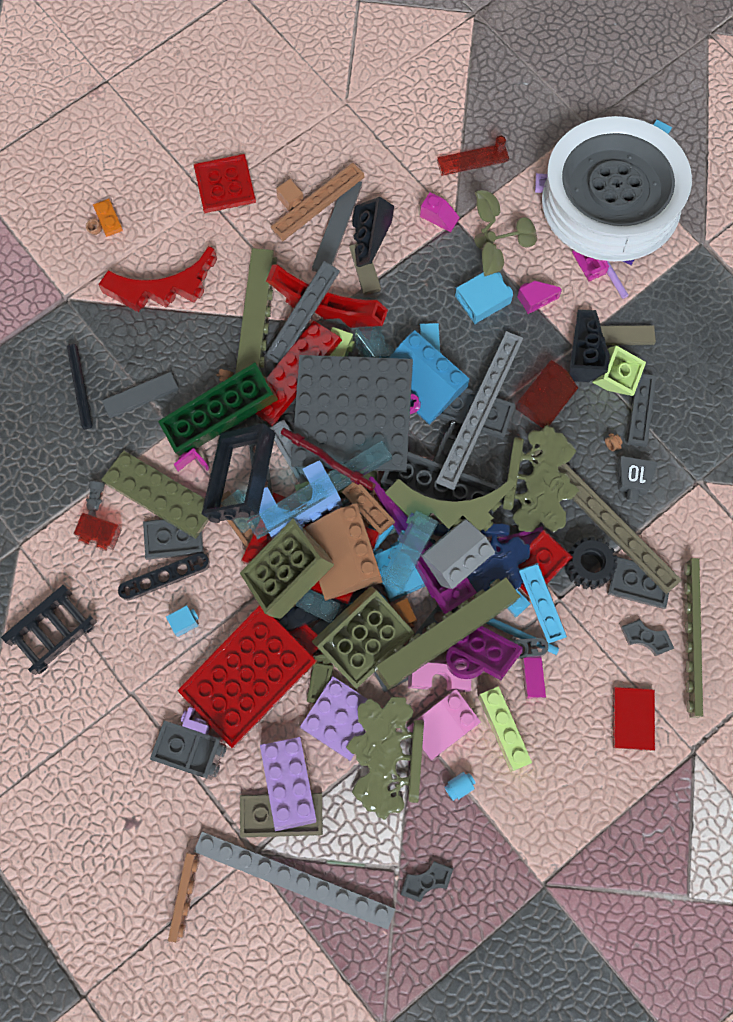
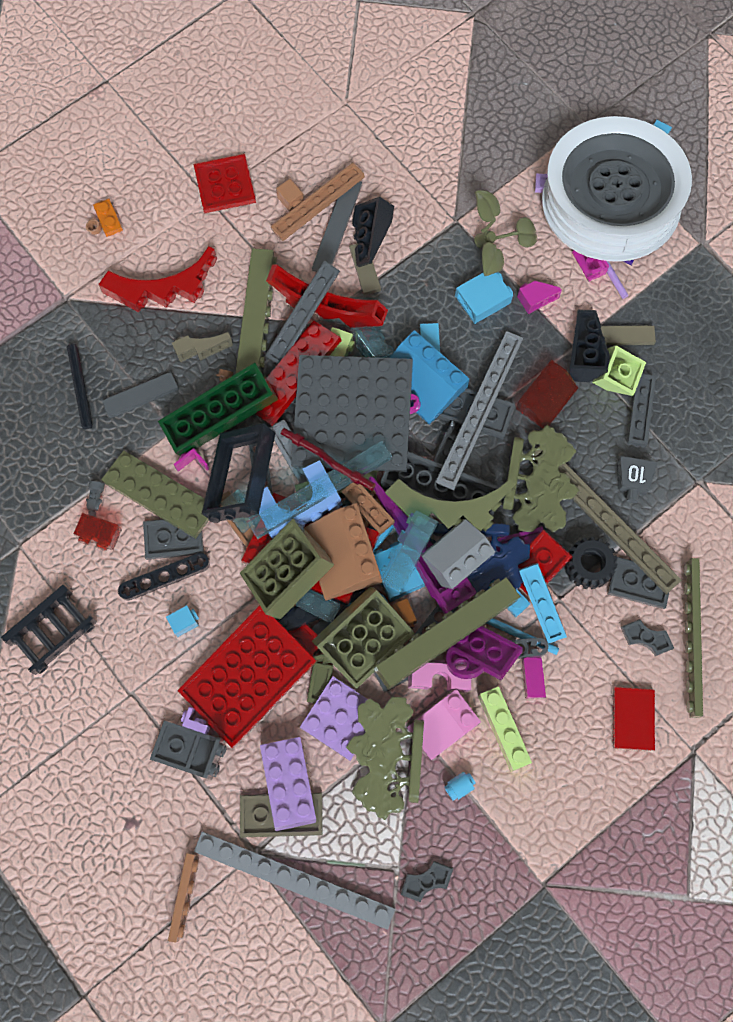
dark pink slope [420,192,460,232] -> none
clear red piece [437,135,509,176] -> none
nougat plate [605,433,622,451] -> none
none -> dark tan slope [172,332,233,362]

